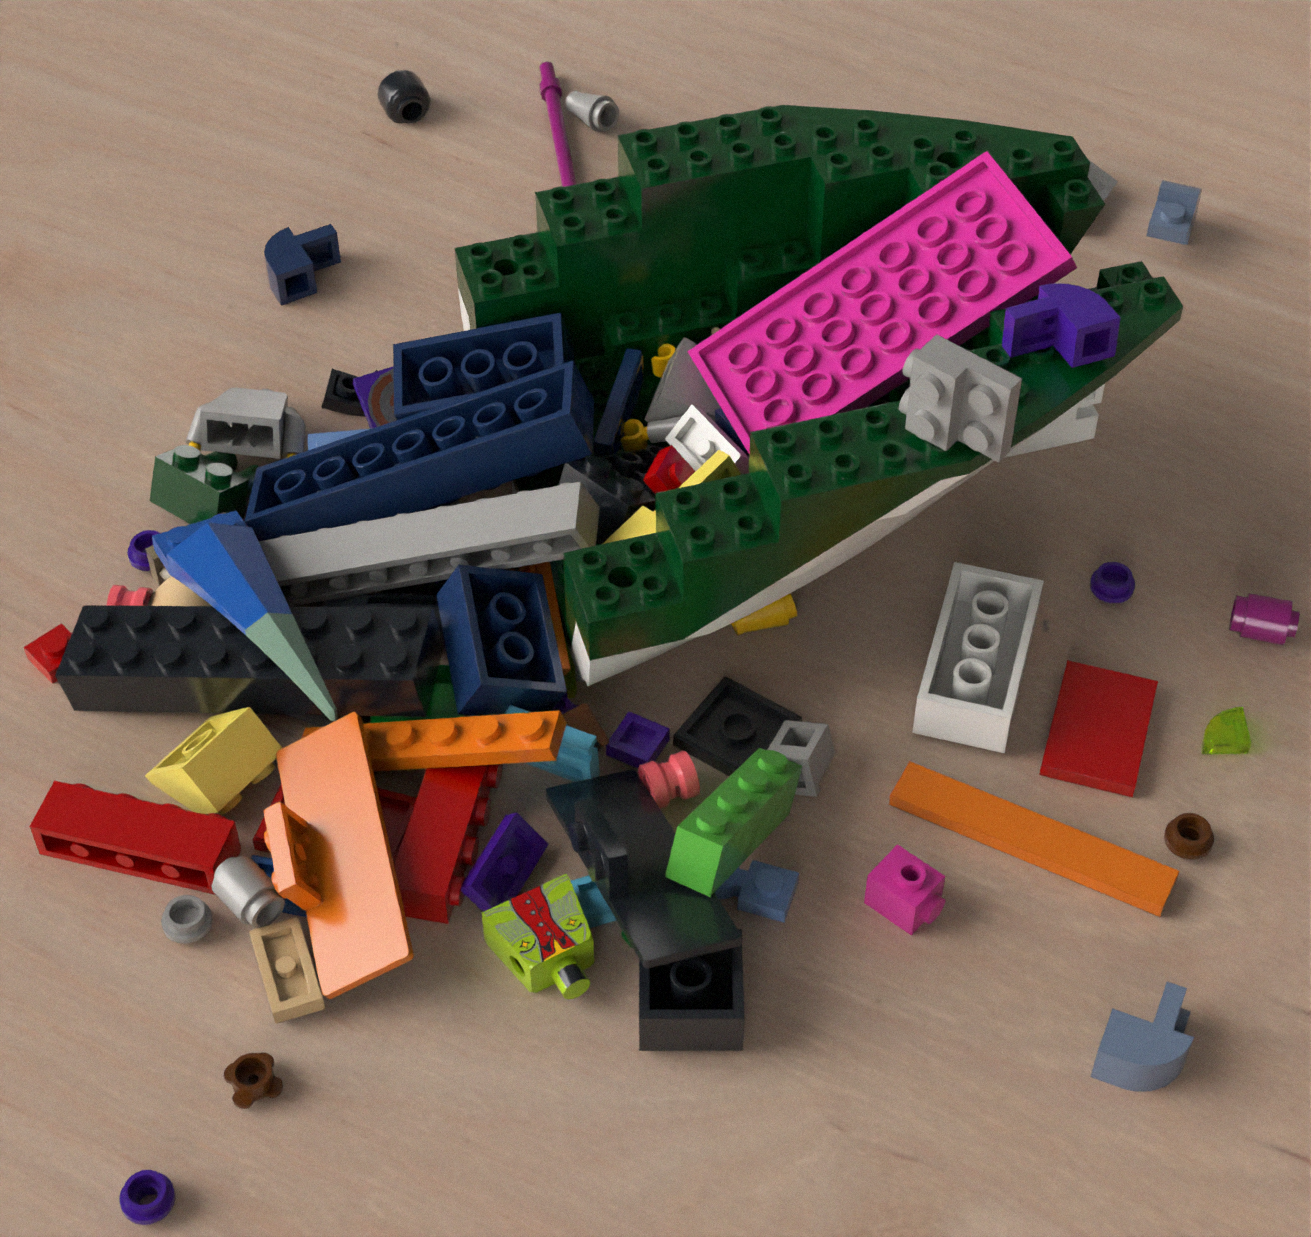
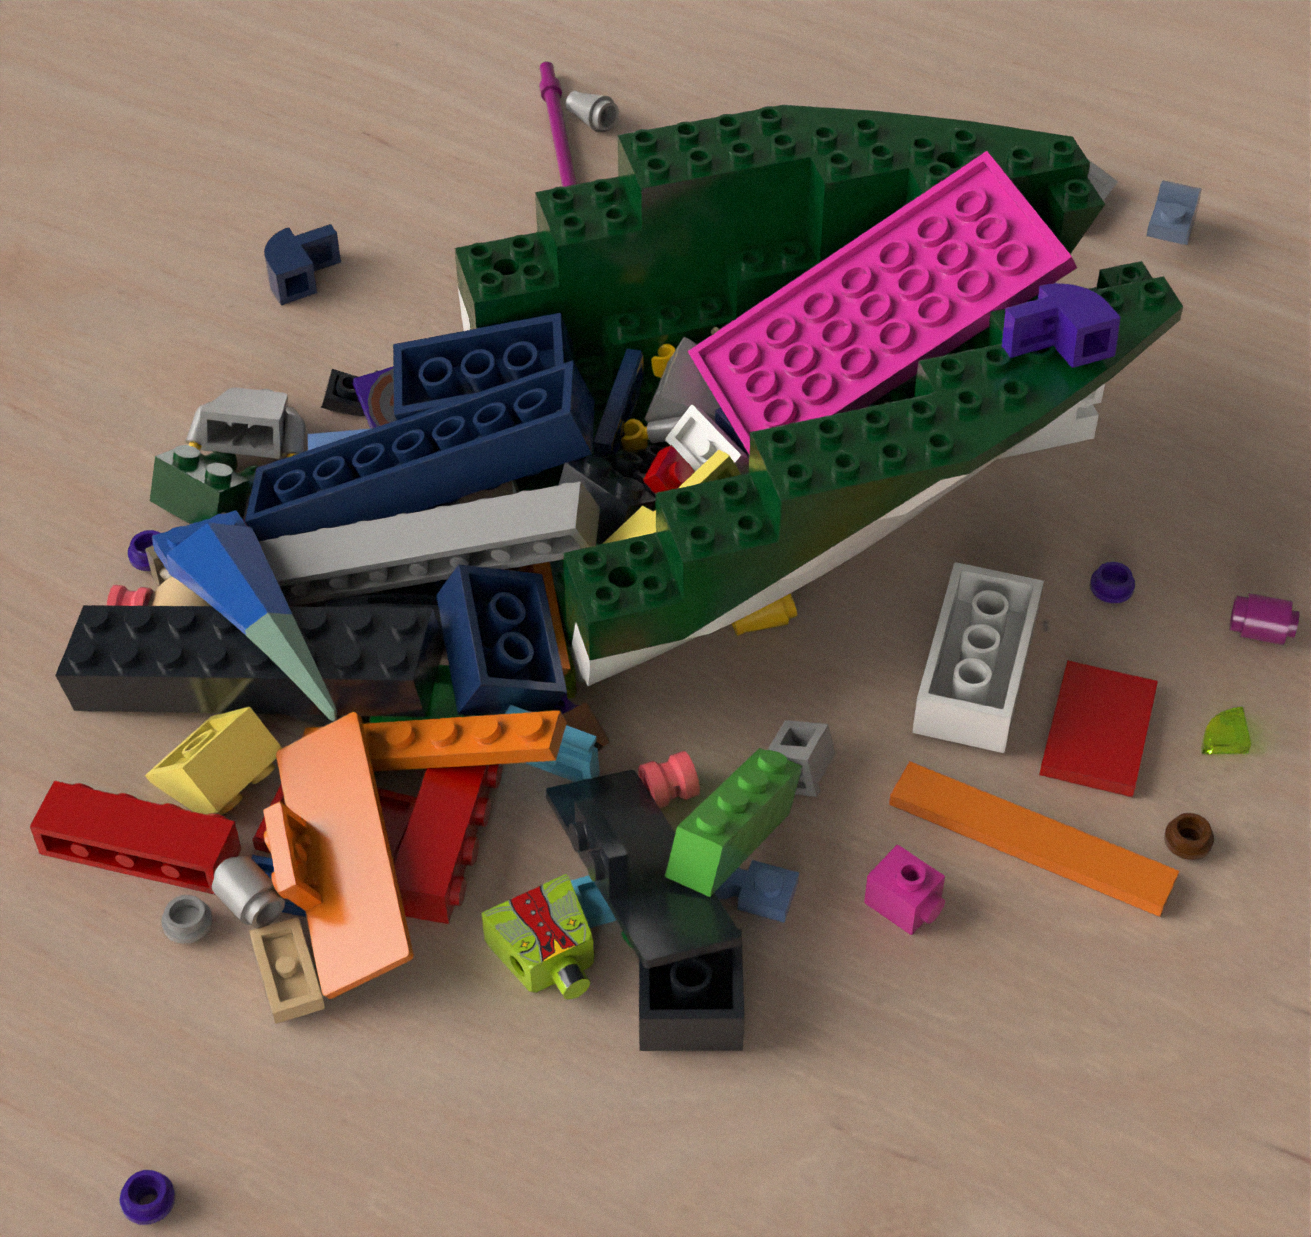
red plate [24,623,72,684] -> none
reddish brown plate [224,1052,283,1109] -> none
black head [378,70,430,124] -> none
dark purple plate [461,812,549,912] -> none
dark purple plate [606,711,670,769] -> none
black tile [673,676,802,776] -> none
light grey plate [899,334,1022,462] -> none
sand blue brick [1091,981,1194,1092] -> none

